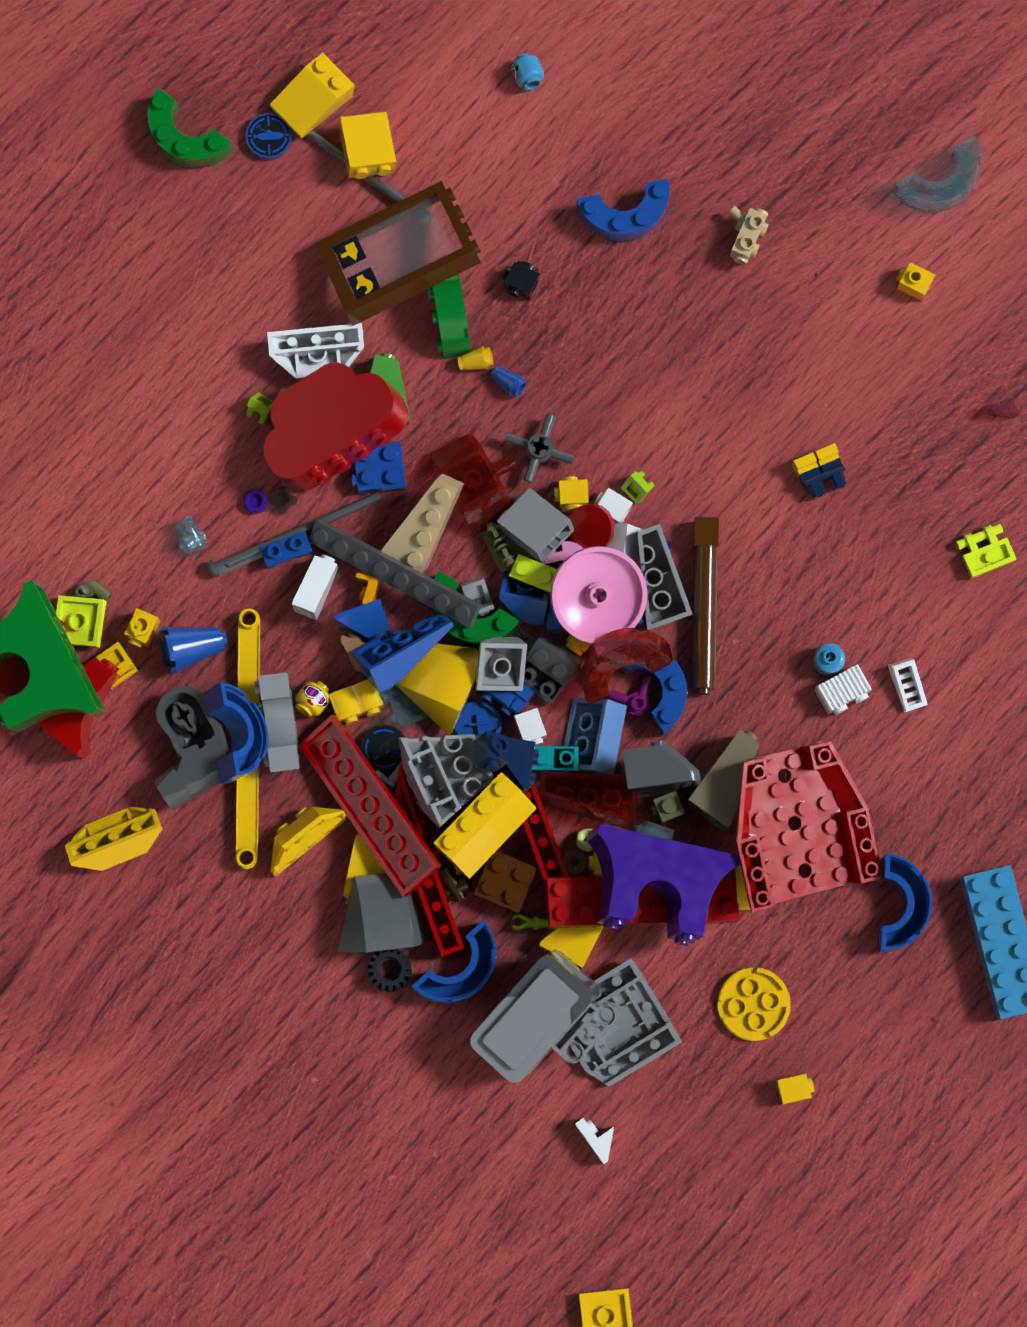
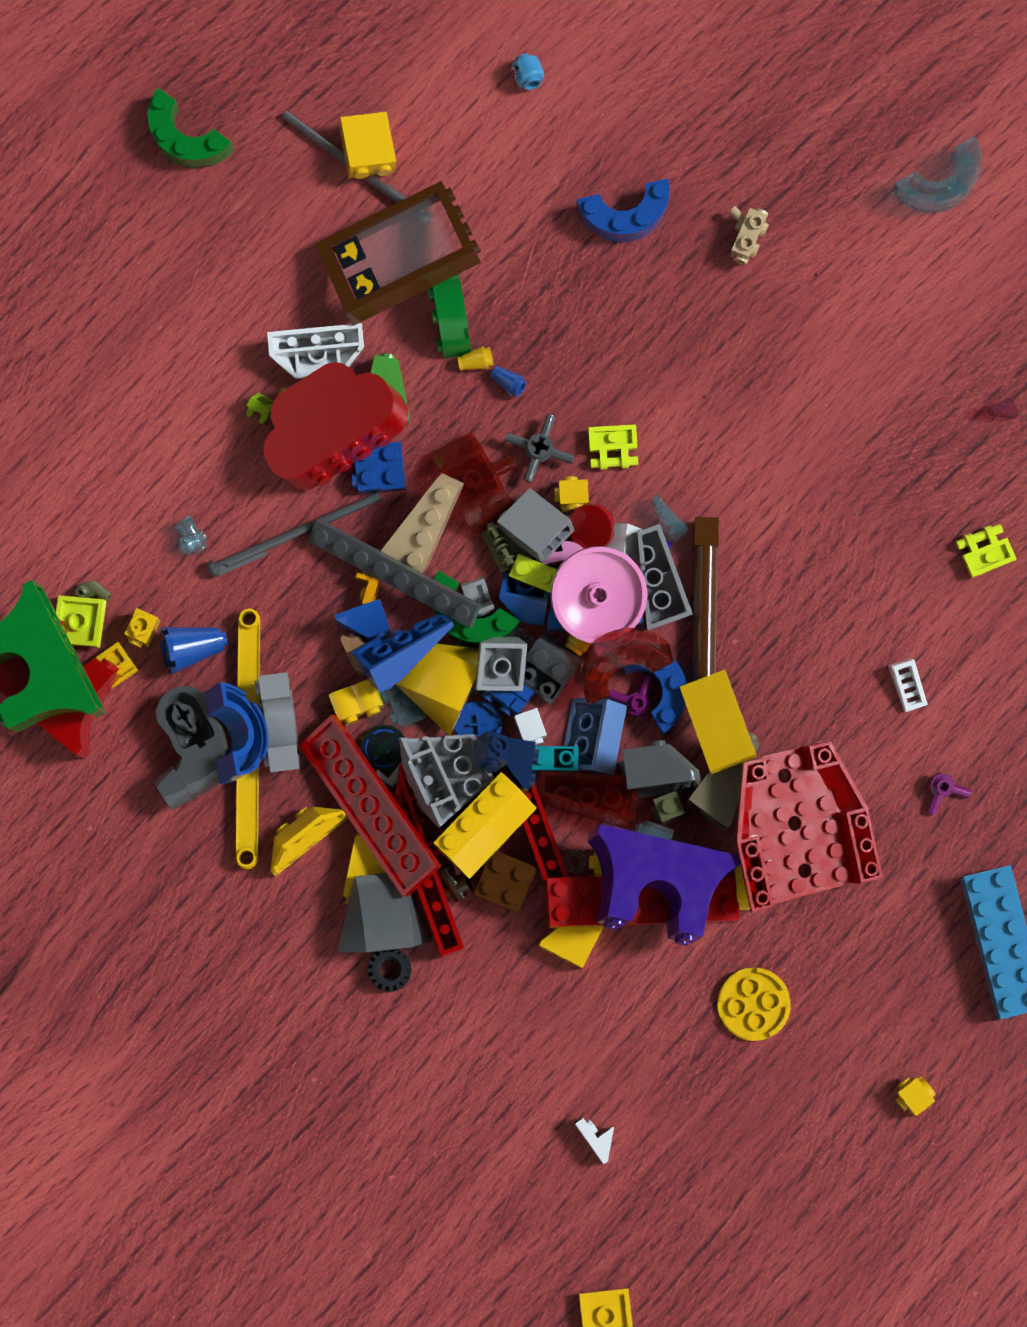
yellow wedge [65,807,162,871] -> none
dark purple tile [243,489,268,514] -> none
tile [245,113,293,160] -> none
blue hinge [260,531,312,568] -> none
clear smoke plate [269,486,297,515] -> none
yellow slope [270,53,355,139] -> none
white slope [292,555,338,621] -> none
yellow head [295,681,330,717] -> none
blue brick [412,920,497,1004] -> none
light grey piece [470,949,619,1083] -> none
black brick [502,261,540,300] -> none
lime piece [512,915,557,931] -> none
light grey wedge [570,958,682,1087] -> none
yellowish green plate [576,828,593,851] -> none
white brick [594,488,633,523] -> none
lime tile [621,471,655,505] -> none
yellow brick [776,1074,815,1105] -> none
dark blue hips [792,443,846,499] -> none
dark azure head [813,643,845,676] -> none
white brick [814,664,872,715] -> none
blue brick [878,853,932,953] -> none
yellow brick [896,262,935,301] -> none
none -> neon yellow plate [588,424,638,470]
none -> clear light blue slope [652,495,688,545]
none -> yellow tile [680,669,757,774]
none -> yellow brick [895,1076,936,1117]
none -> magenta piece [927,772,971,815]

